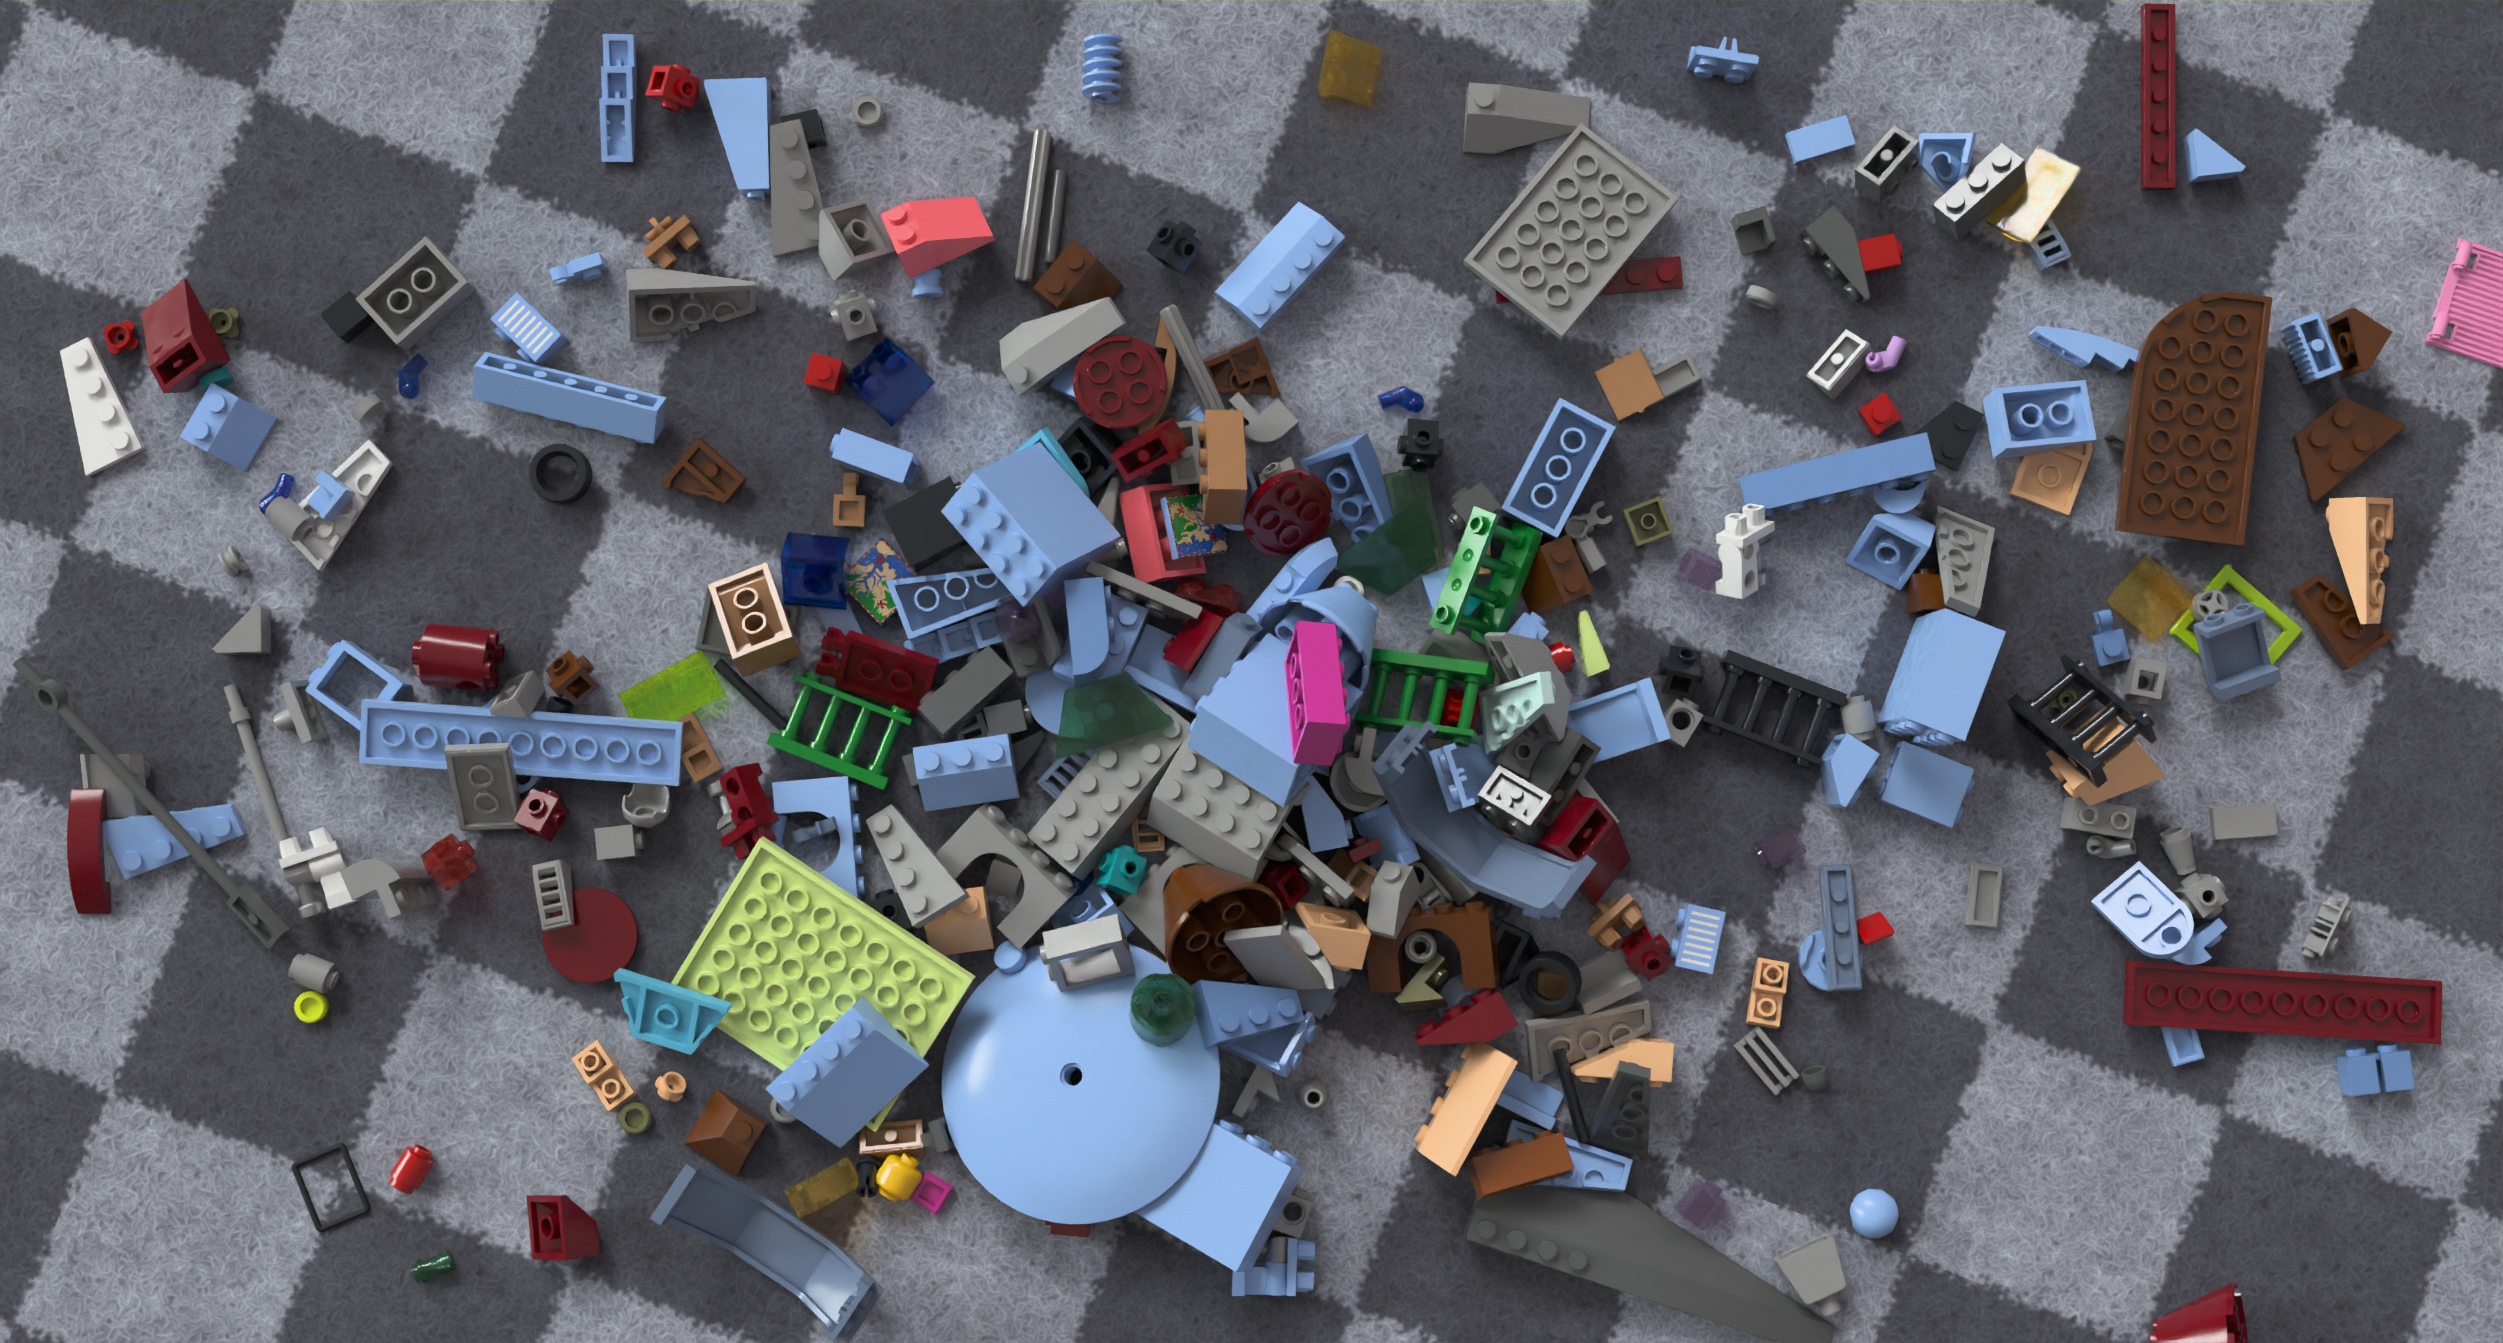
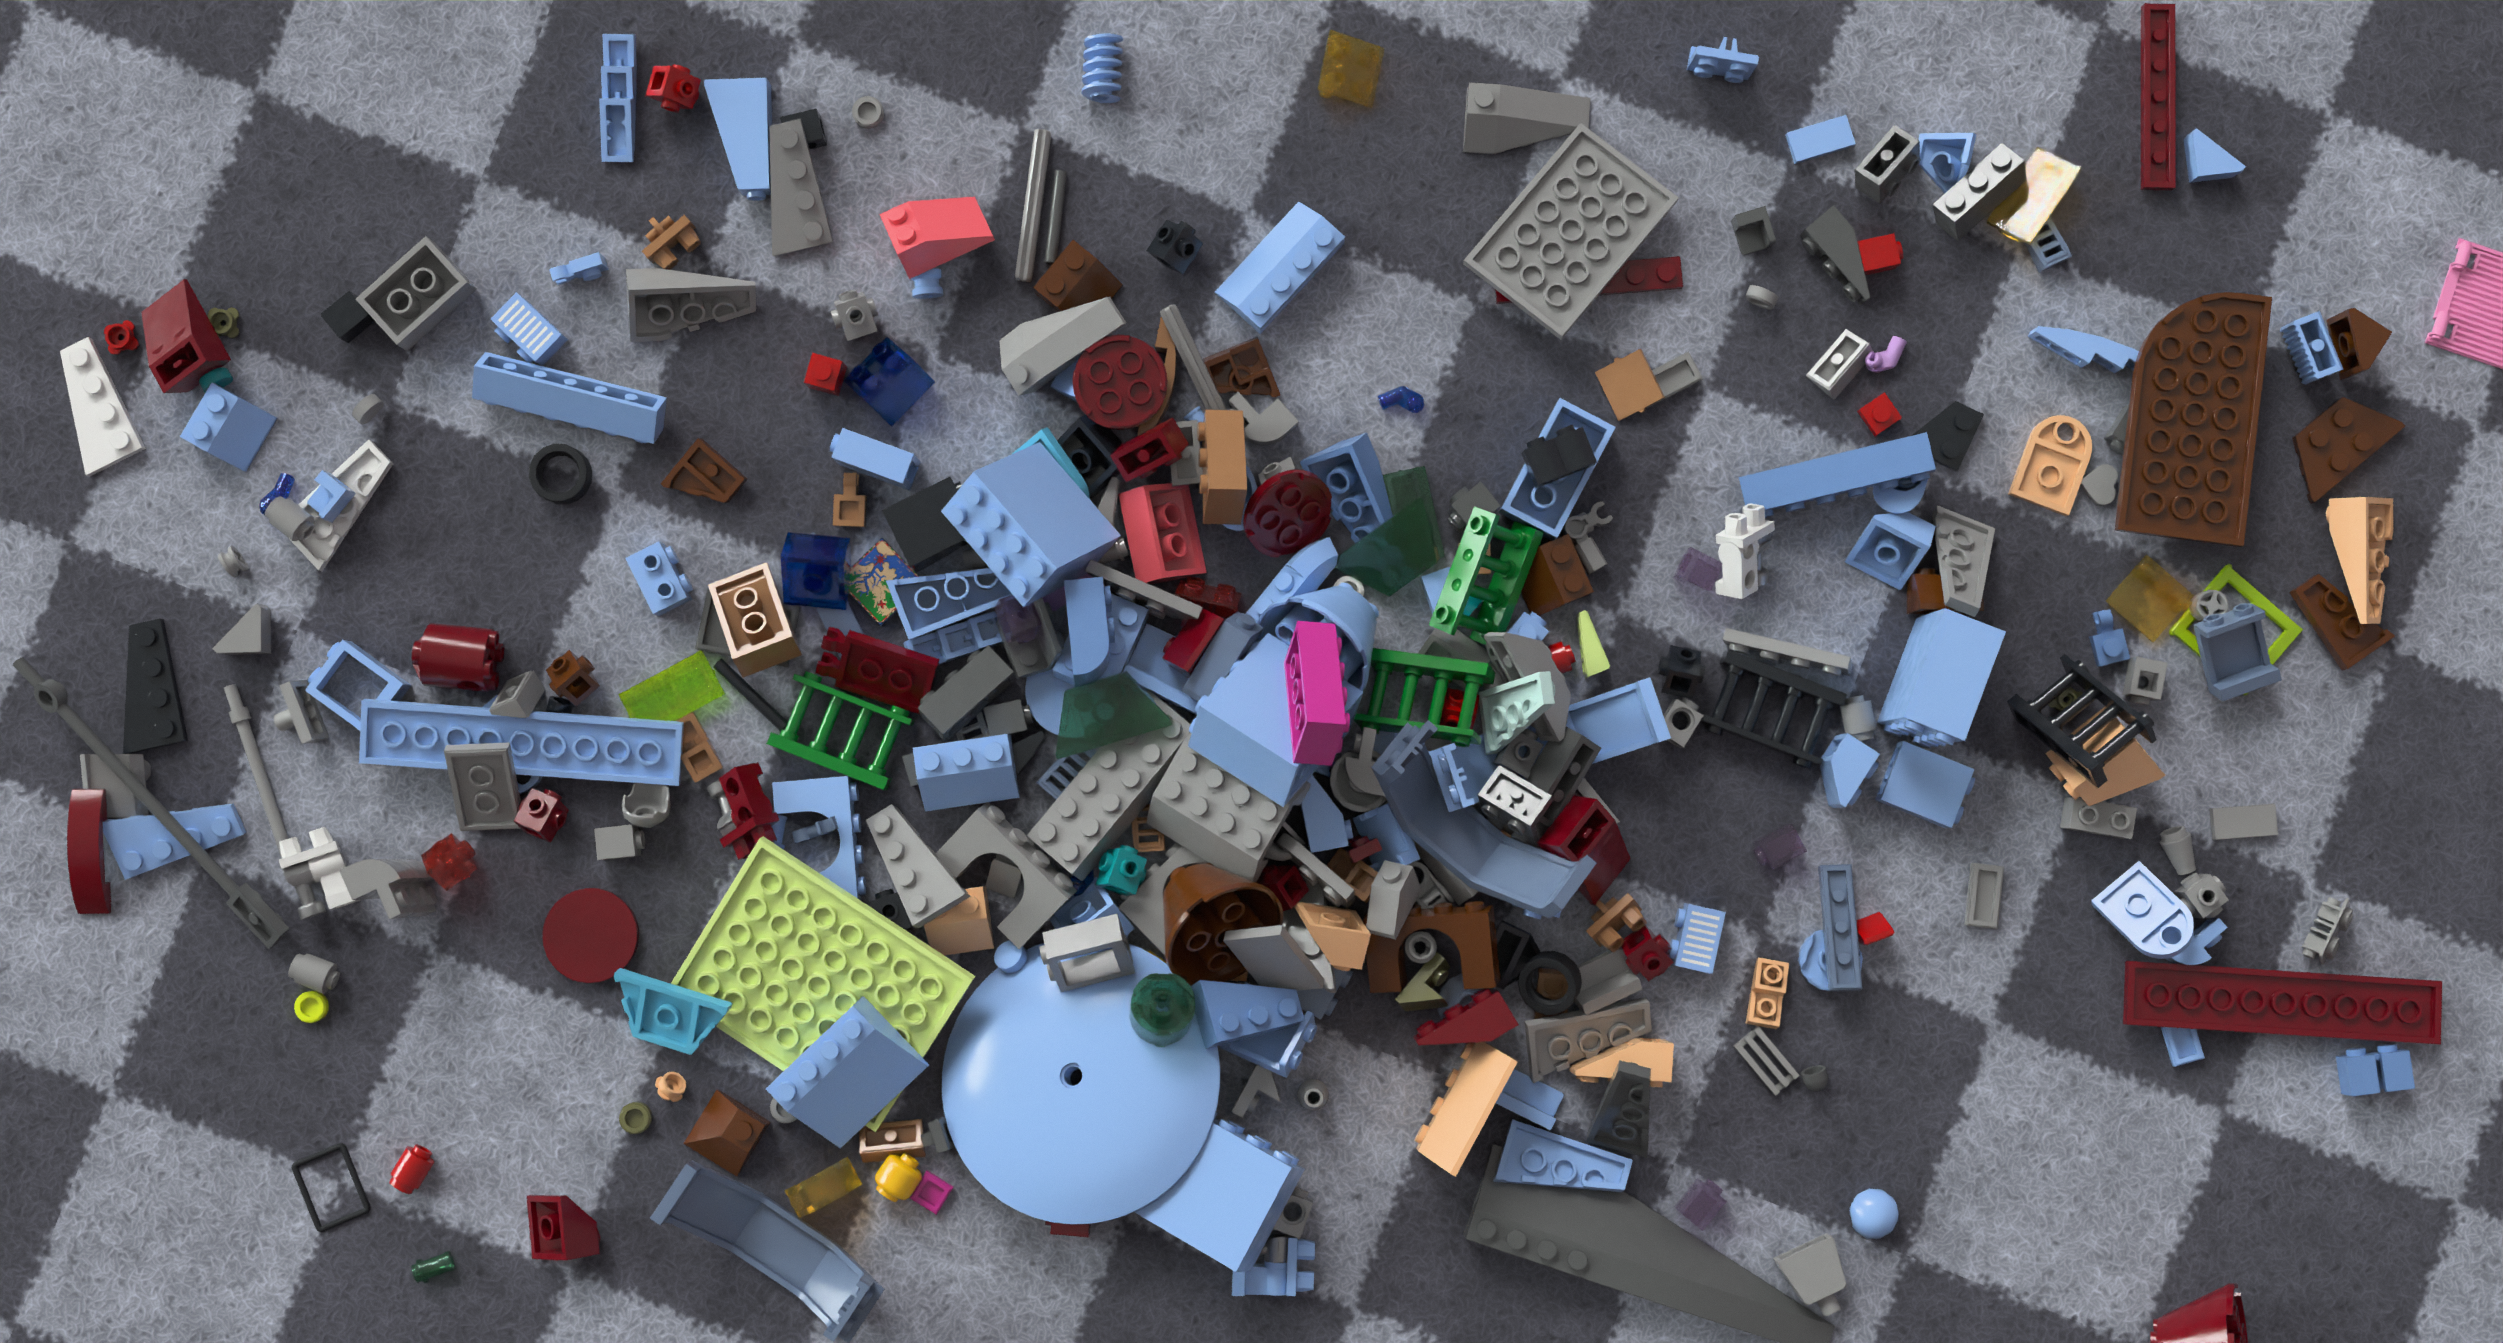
clear blue arm [397,353,429,399] -> none
light grey slope [532,860,574,932] -> none
light nougat slope [572,1040,638,1113] -> none
light grey slope [819,197,896,281] -> none
black pin [856,1155,881,1198] -> none
tile [1160,493,1229,560] -> none
black brick [1397,418,1444,470] -> none
dark orange brick [1467,1130,1574,1201] -> none
black bar [1553,1048,1590,1143] -> none
olive piece [1621,496,1674,548] -> none
light blue slope [1982,380,2097,459] -> none
light grey arm [2086,835,2136,859] -> none
none -> black wing [123,618,188,754]
none -> light blue brick [625,541,693,616]
none -> black brick [1521,425,1597,488]
none -> light grey wing [1723,628,1853,676]
none -> light grey tile [2080,464,2118,506]

